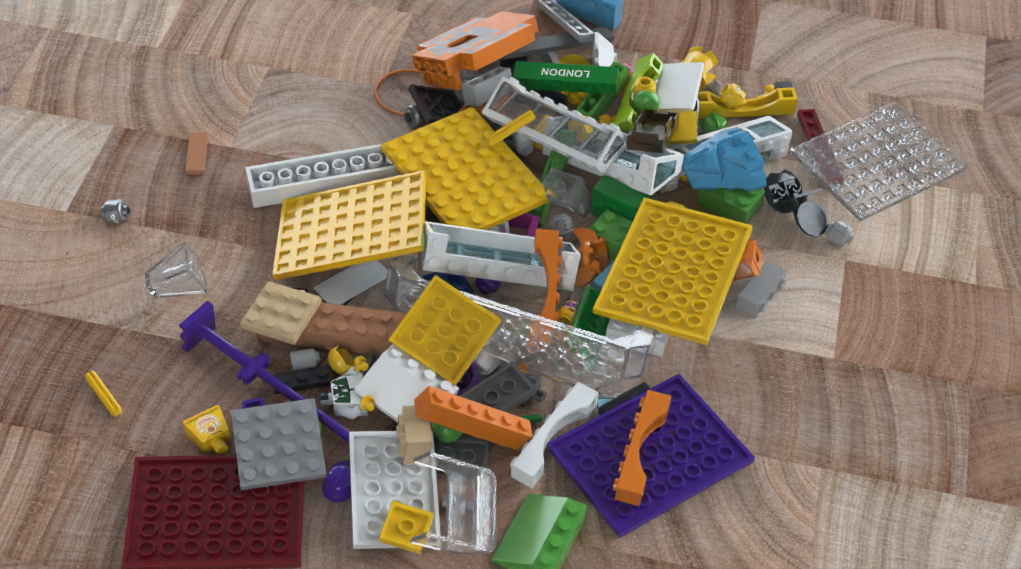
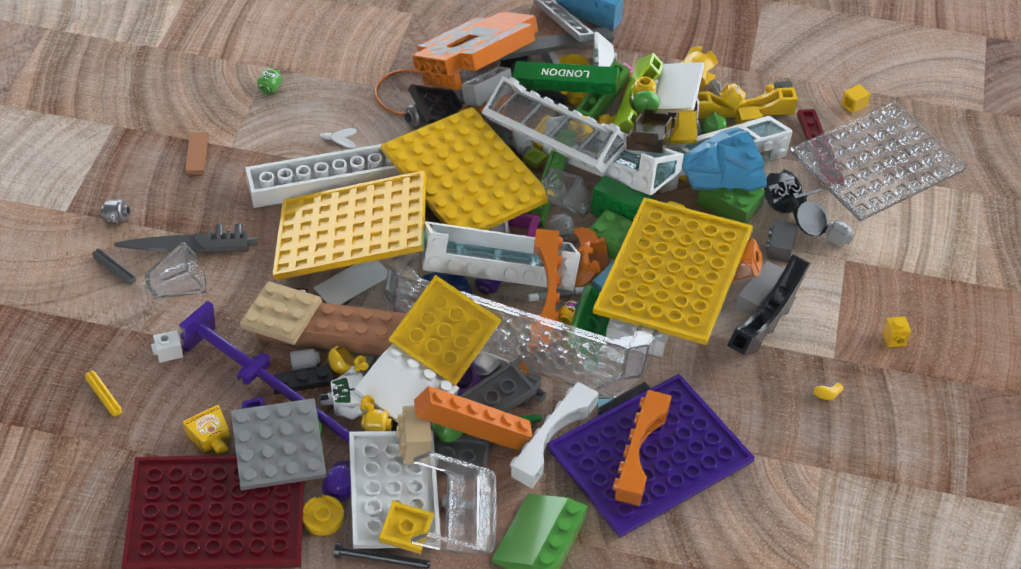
yellow axle [486,110,536,146] -> none
none -> dark grey axle [92,249,136,285]
none -> dark grey piece [114,223,258,253]
none -> white brick [151,330,183,363]
none -> bright green head [257,68,283,94]
none -> yellow tile [303,495,344,536]
none -> white piece [319,128,357,149]
none -> black bar [334,542,431,569]
none -> yellow head [361,409,393,431]
none -> lime plate [523,147,548,169]
none -> bar [528,287,584,302]
none -> black arch [727,254,811,355]
none -> yellow brick [735,106,763,125]
none -> dark grey brick [765,219,797,263]
none -> yellow arm [813,383,843,401]
none -> yellow brick [841,84,871,114]
none -> yellow brick [882,316,911,348]

